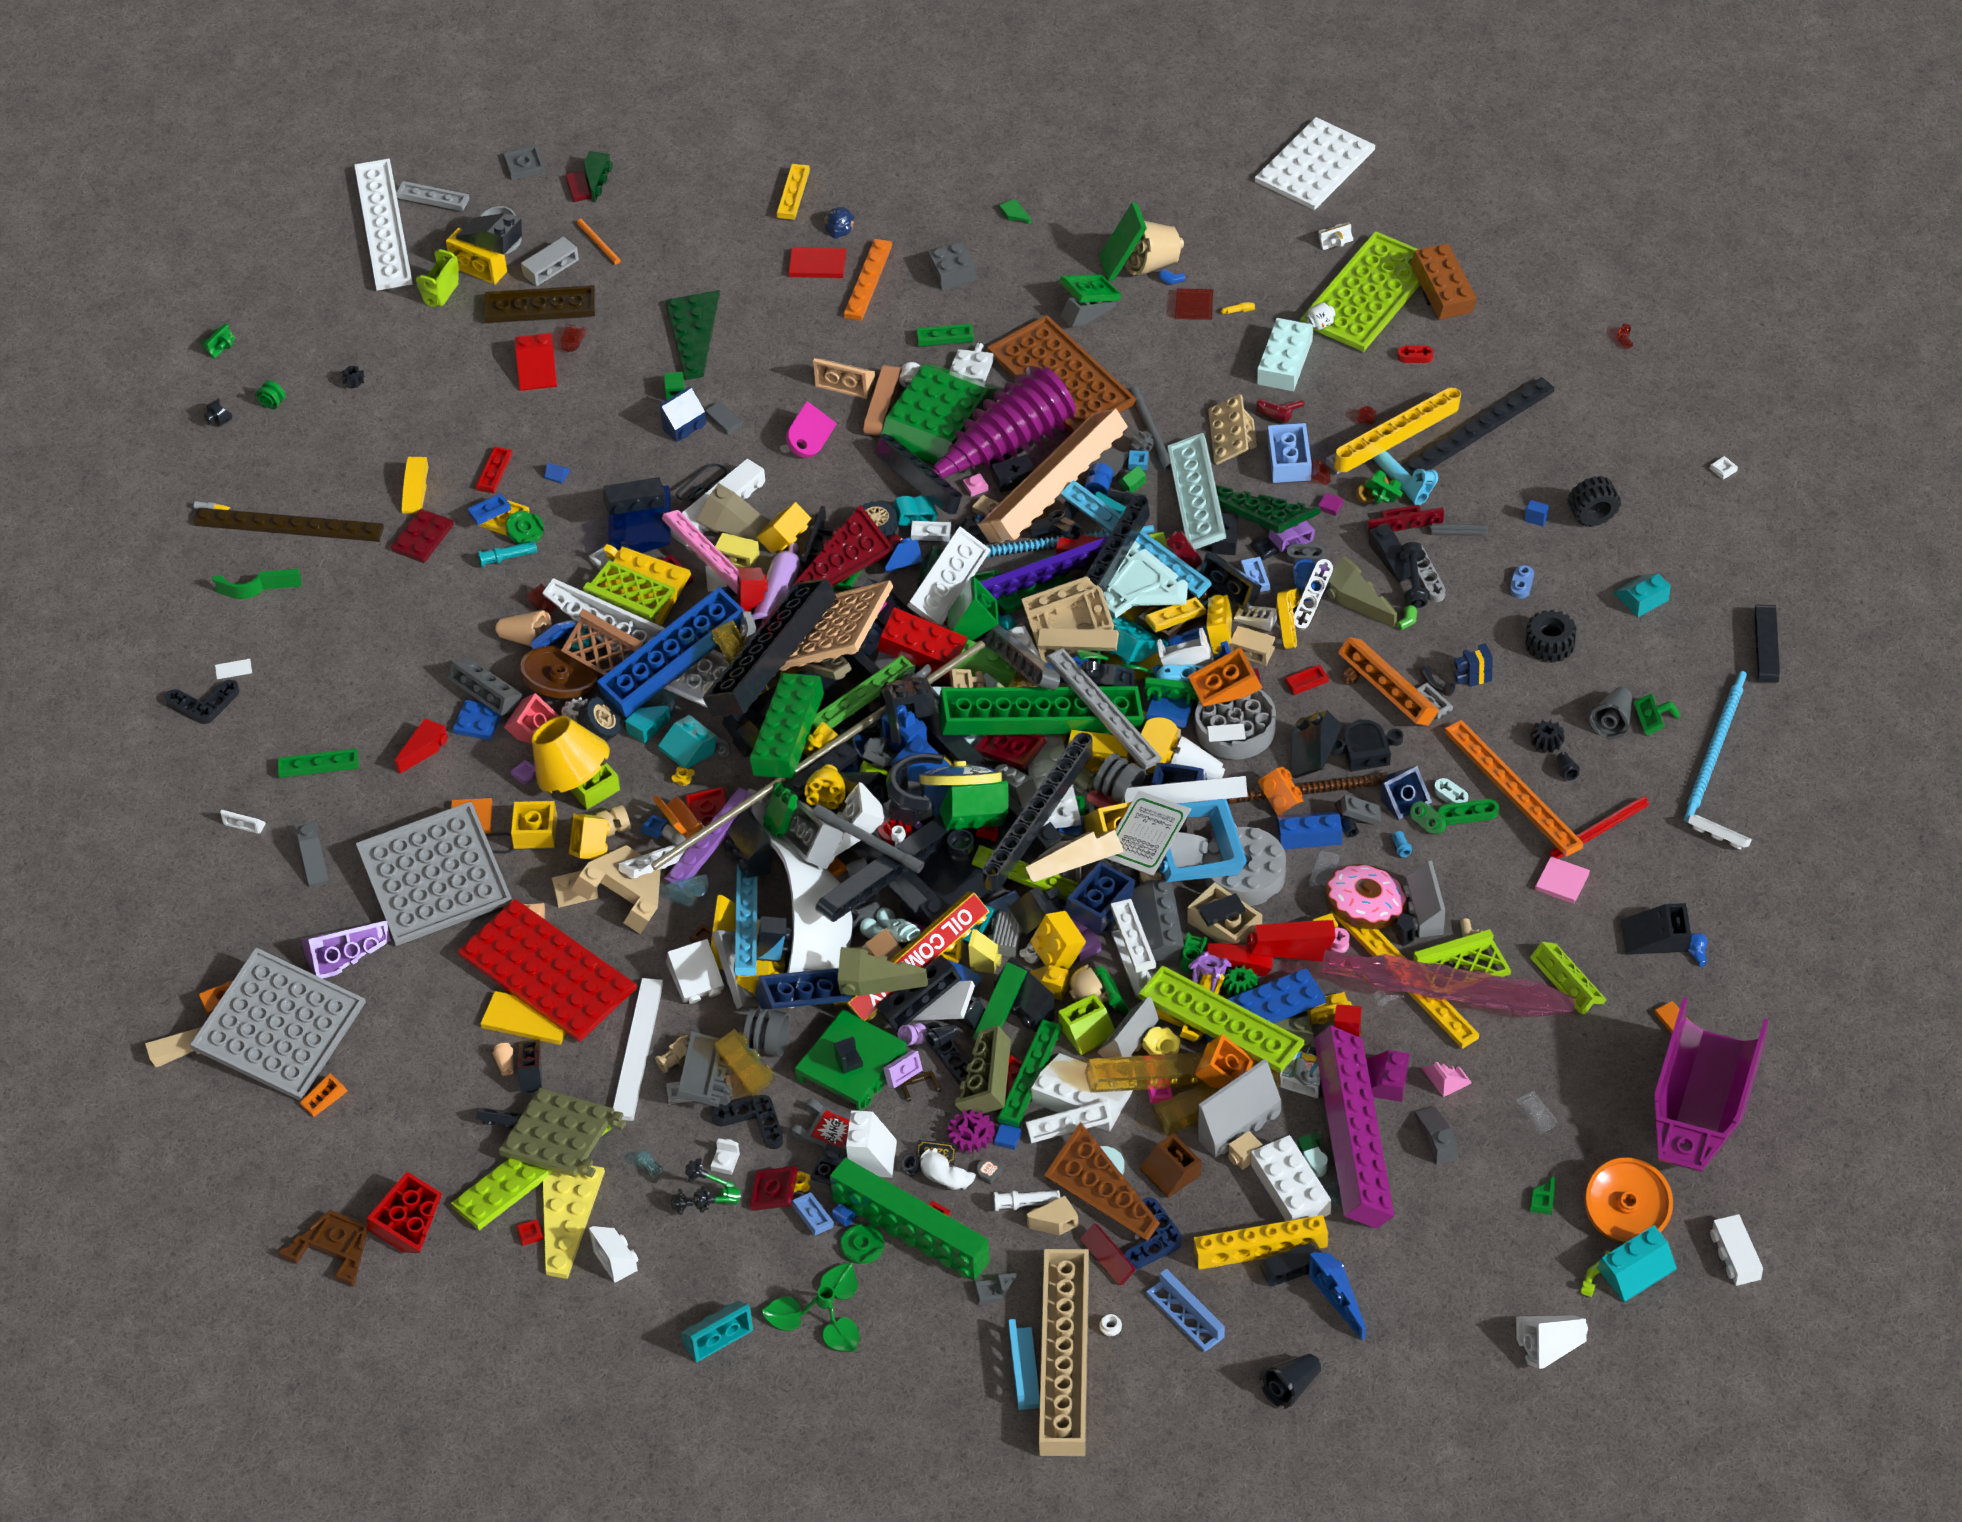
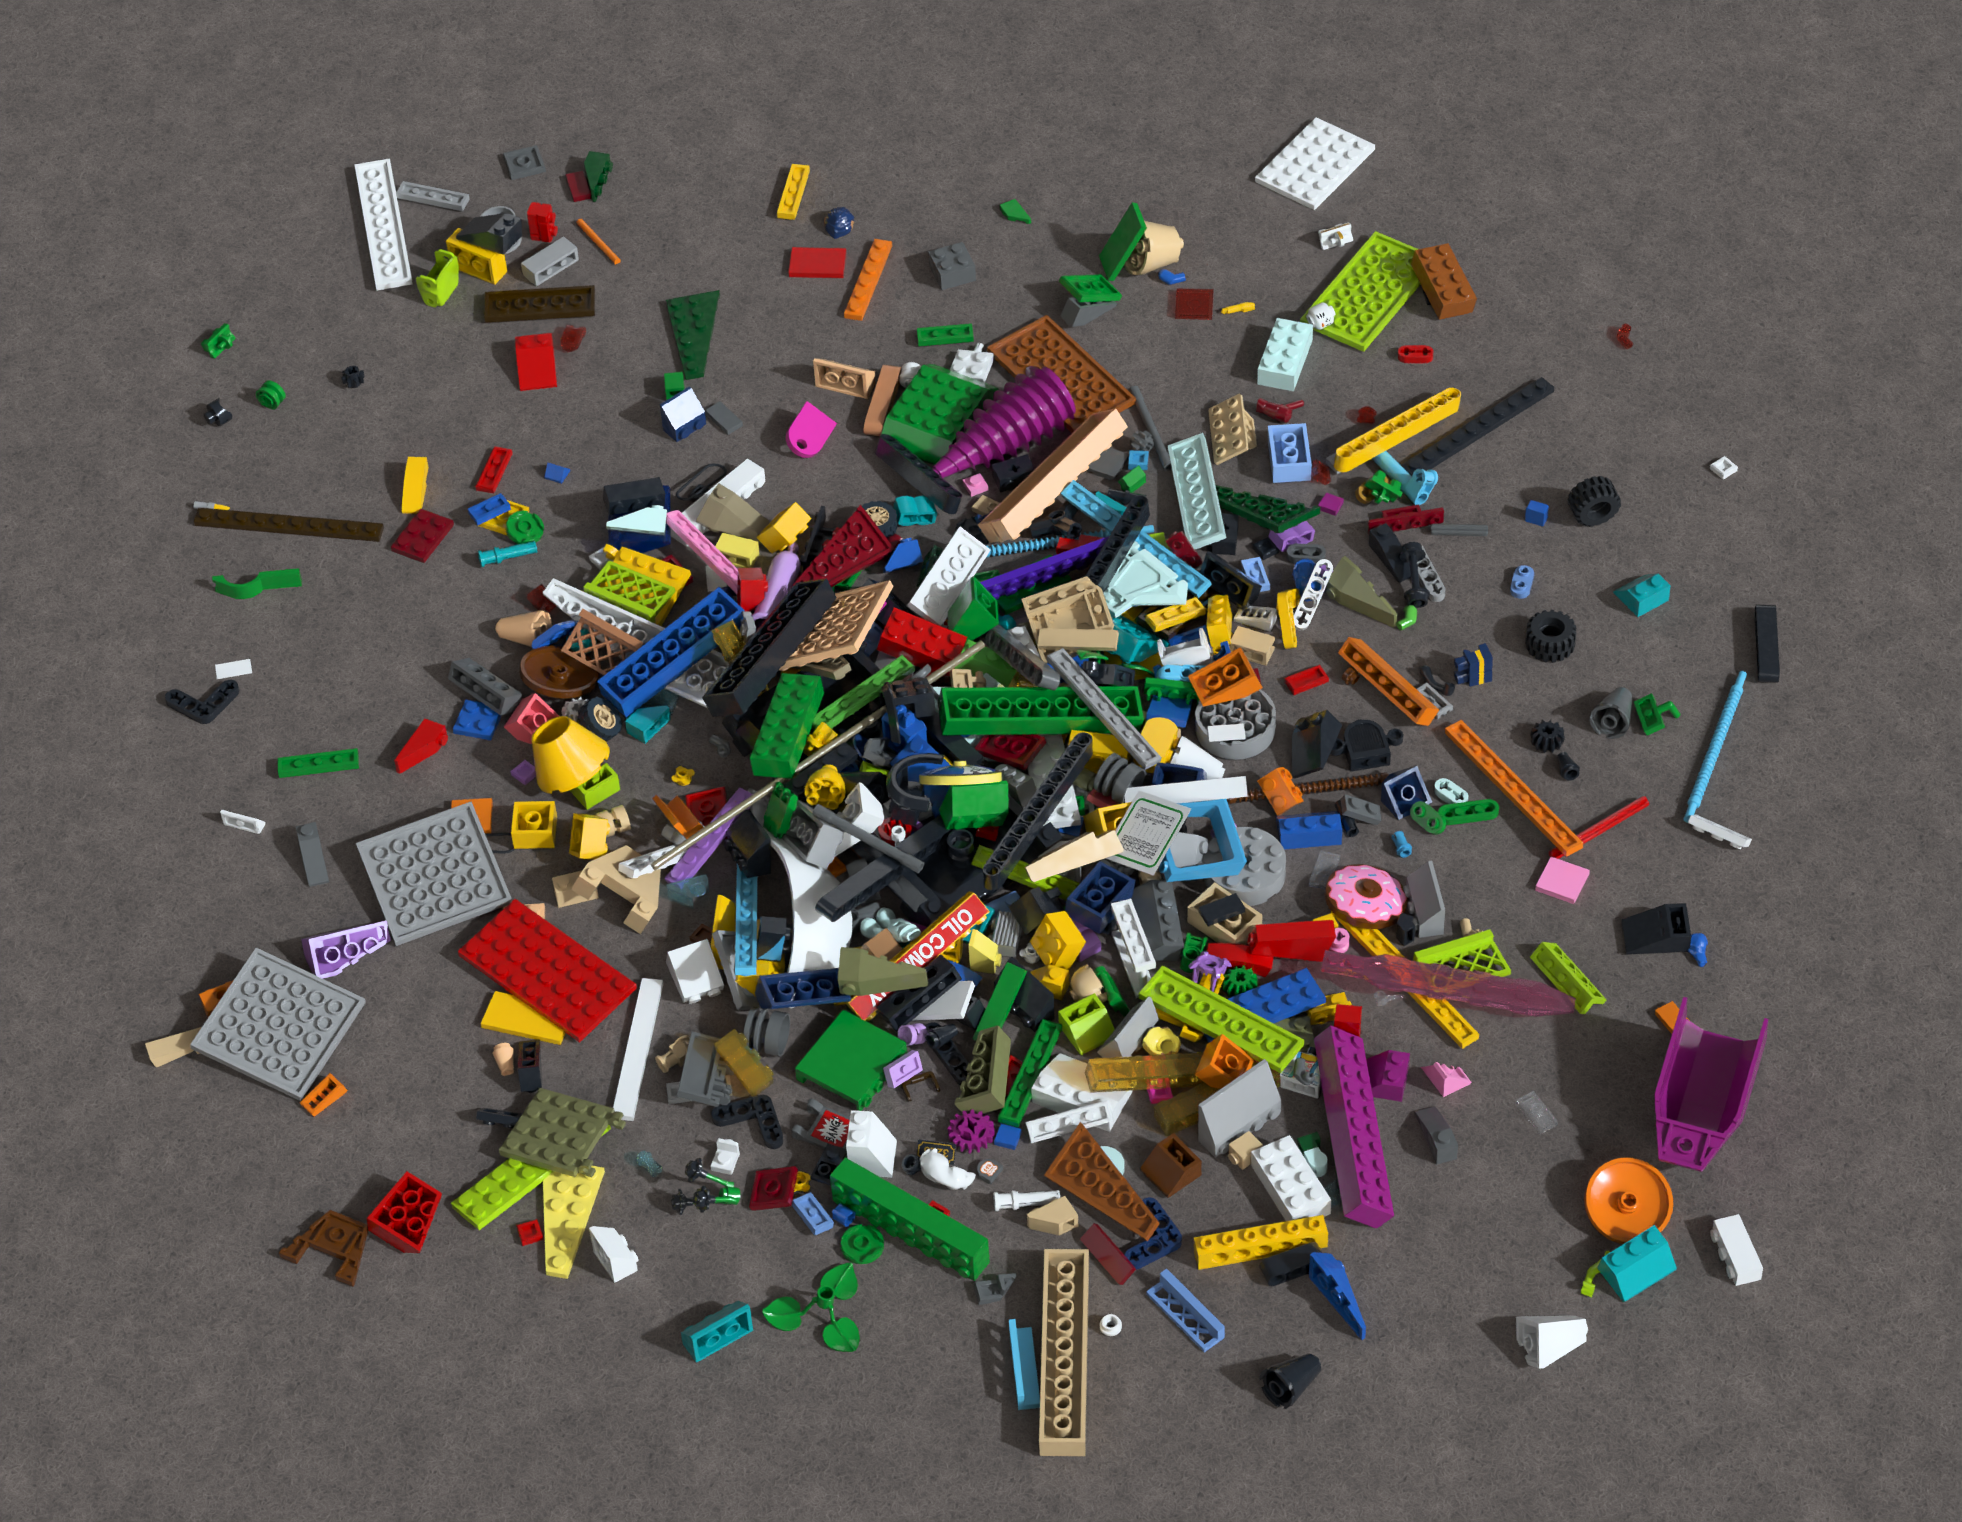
blue plate [641,815,670,838] -> none
teal slope [658,715,717,769] -> none
black panel [834,1036,863,1074] -> none
white plate [911,521,951,542] -> none
blue wheel [1084,463,1114,496] -> none
green tile [1530,1177,1556,1215] -> none
none -> red brick [527,202,558,243]
none -> light aqua slope [606,505,667,535]

